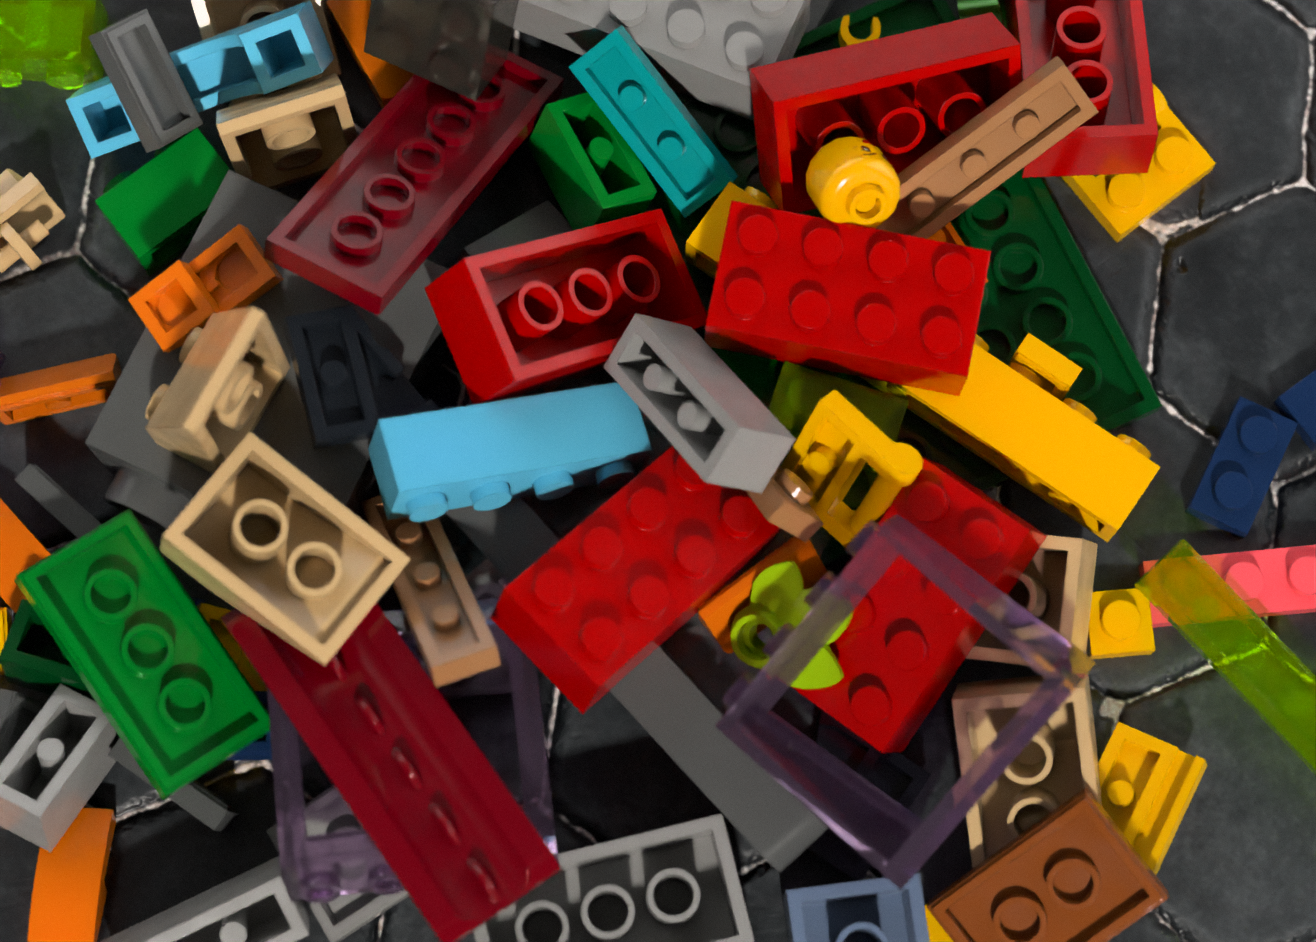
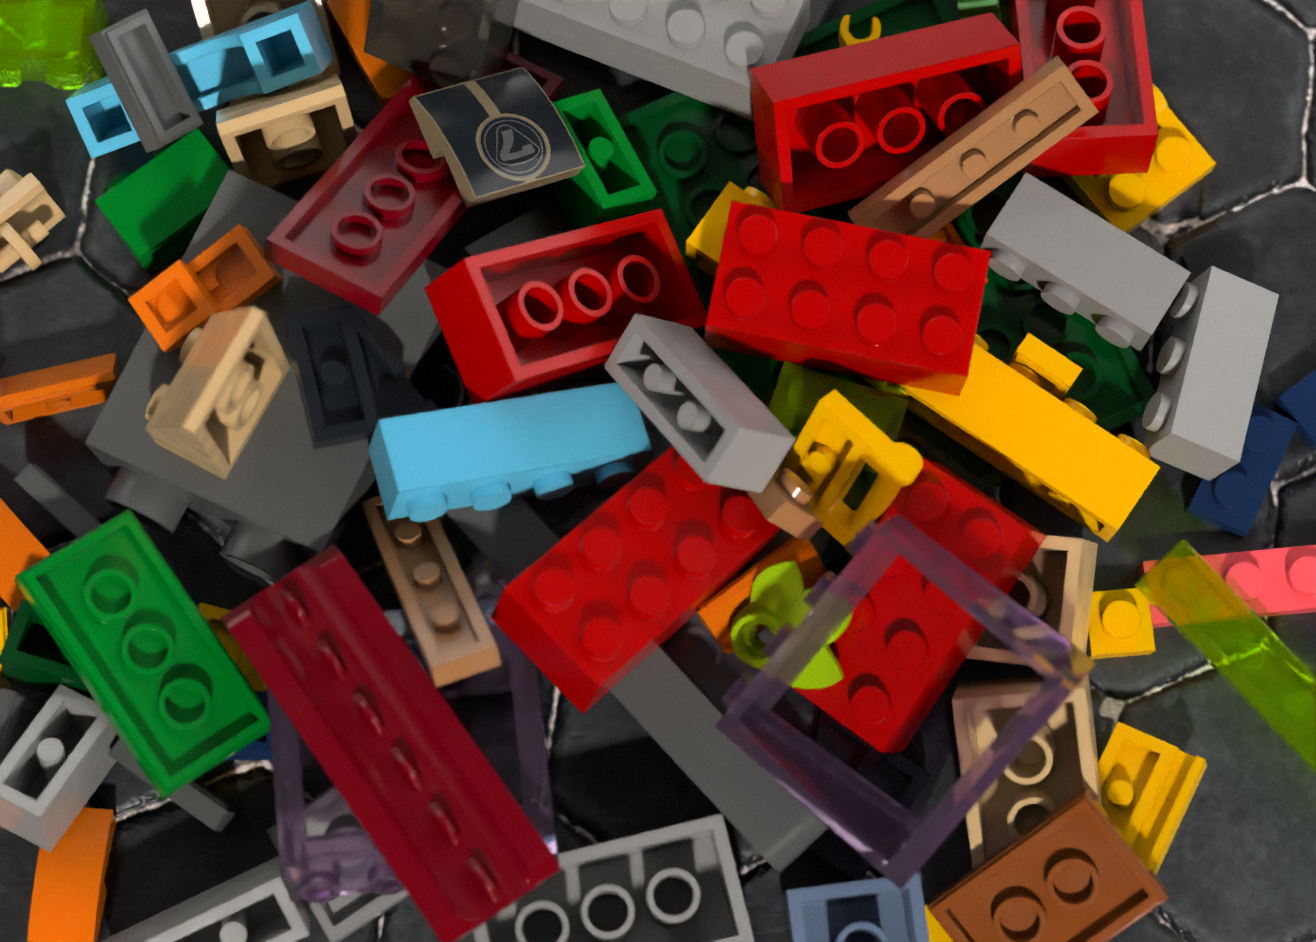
tan slope [160,432,411,667] -> none
teal plate [569,25,738,218] -> none
yellow head [806,136,900,228] -> none
none -> black slope [409,66,586,208]
none -> light grey brick [980,172,1191,351]
none -> light grey brick [1142,266,1279,481]

